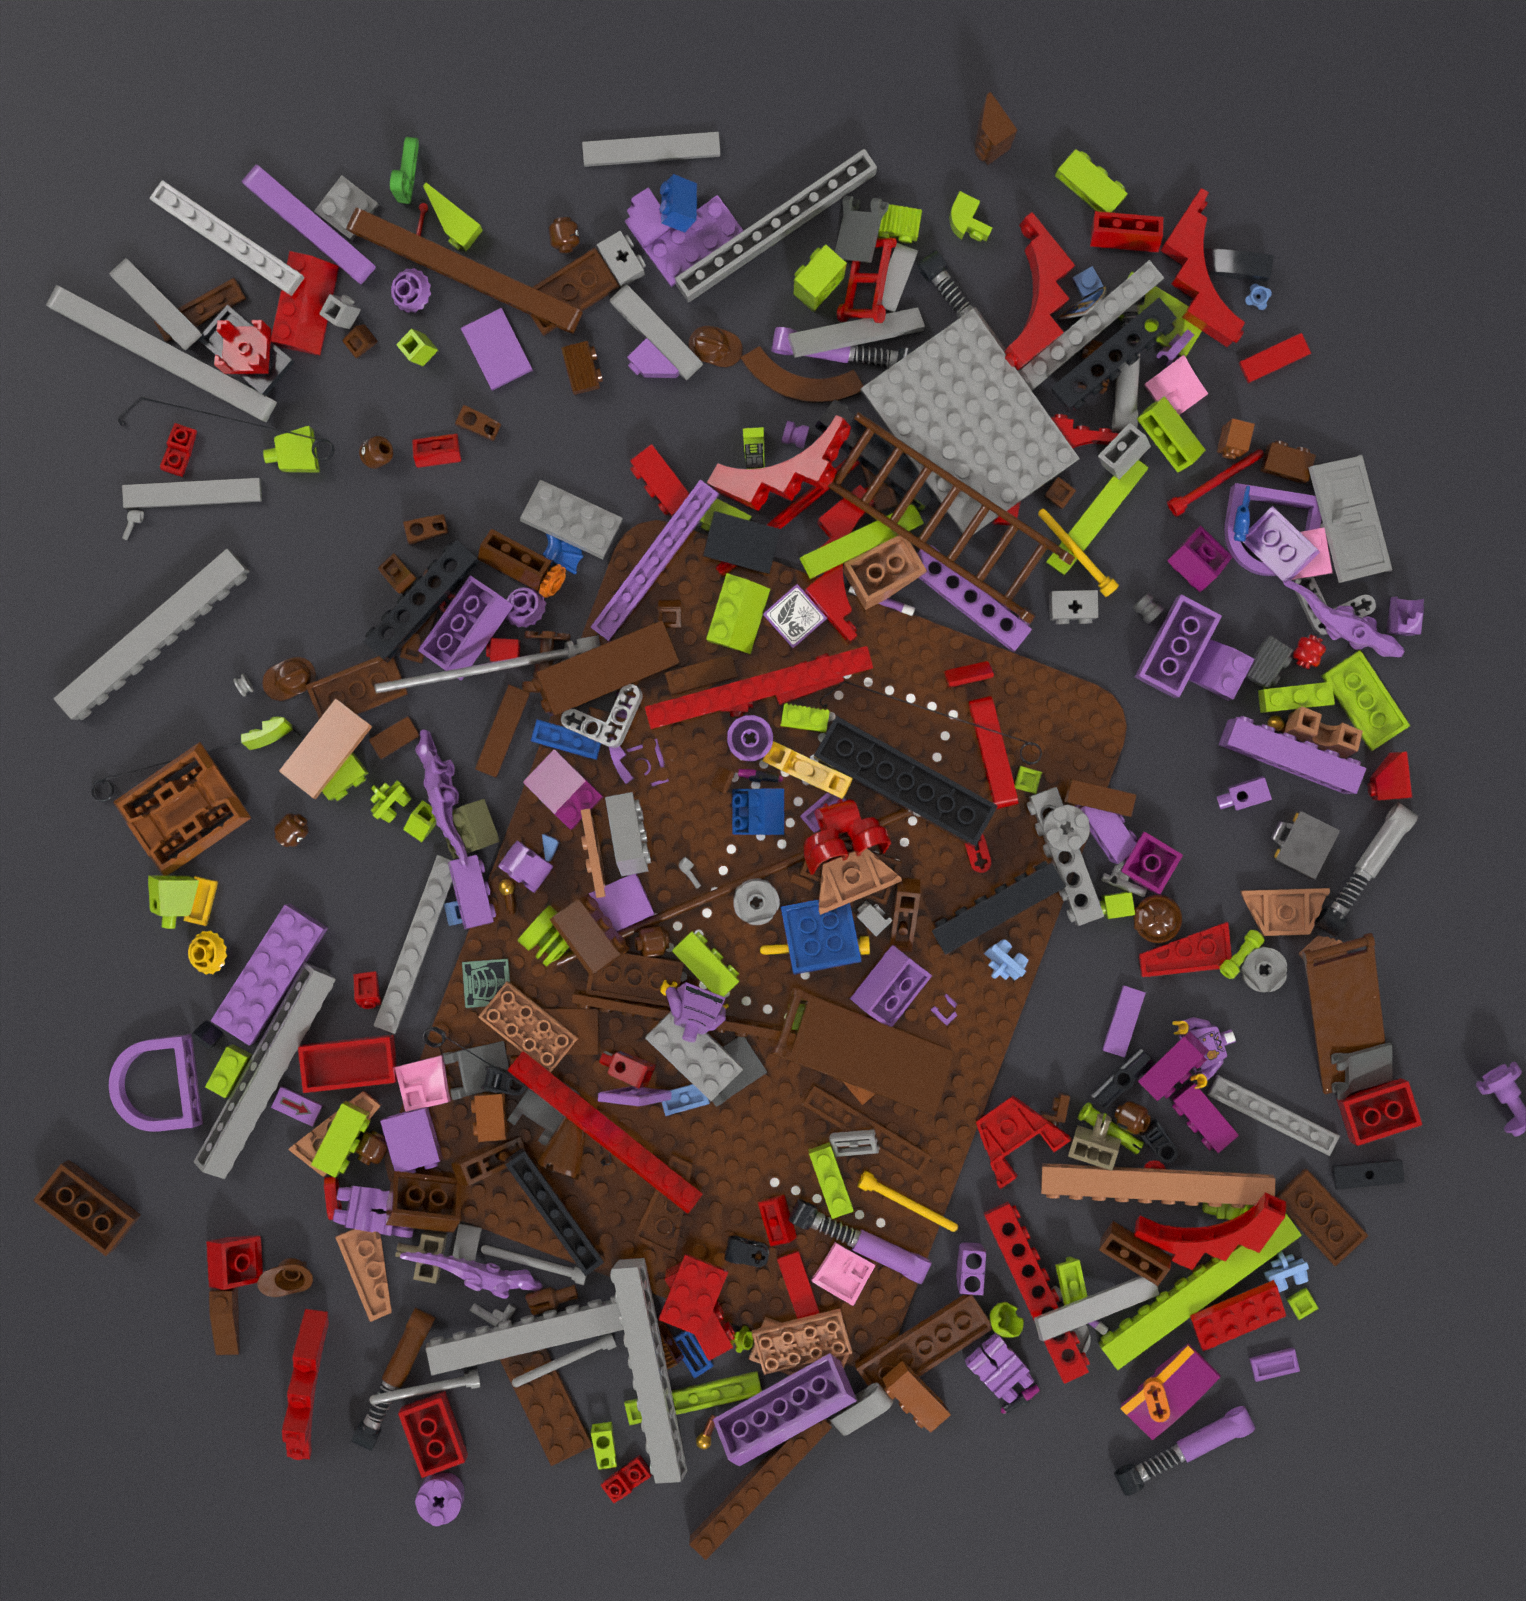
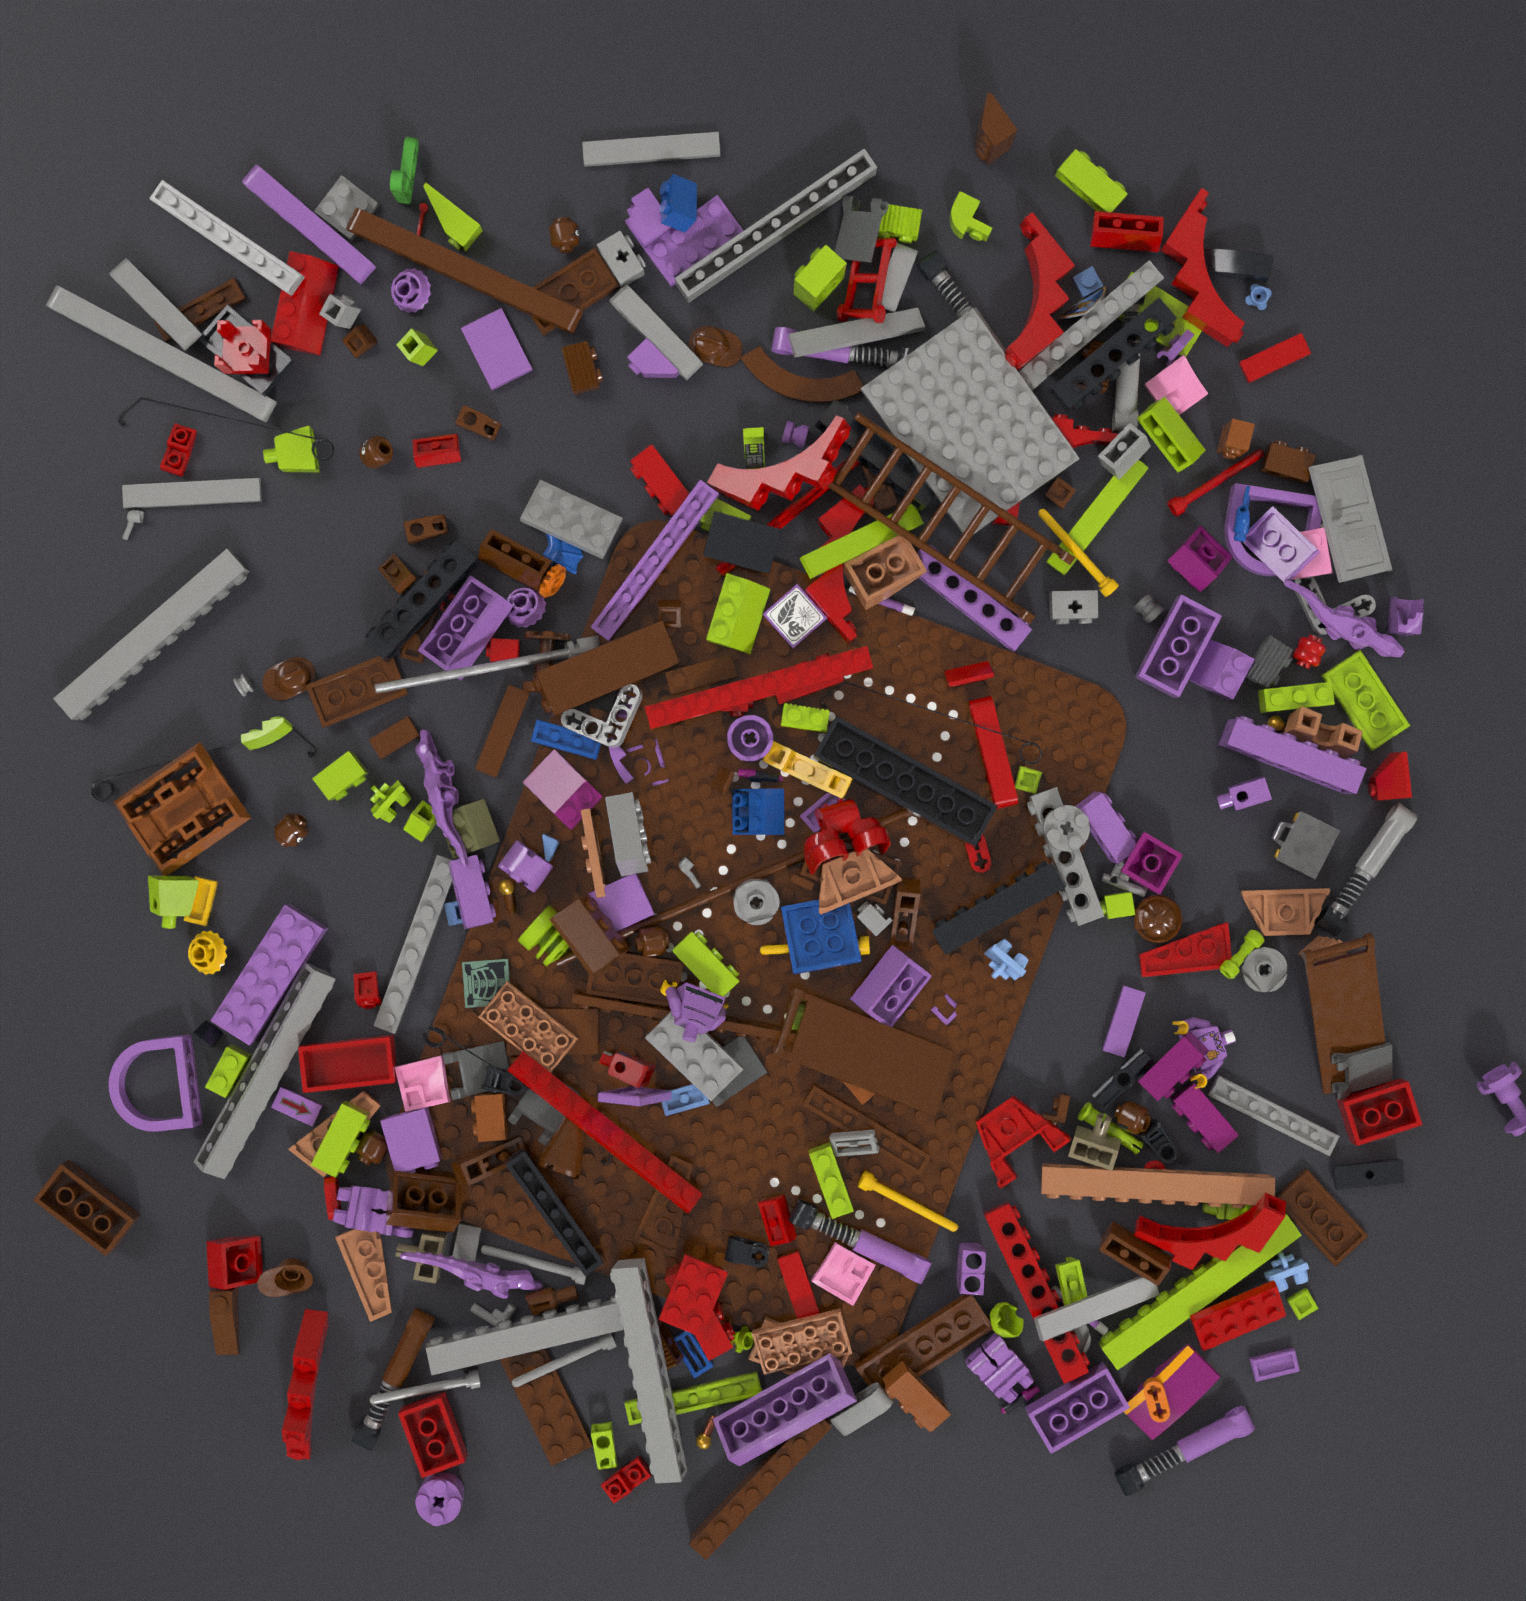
tile [279,699,372,799] -> none
reddish brown tile [1064,779,1136,817] -> none
none -> medium lavender brick [1025,1362,1130,1454]

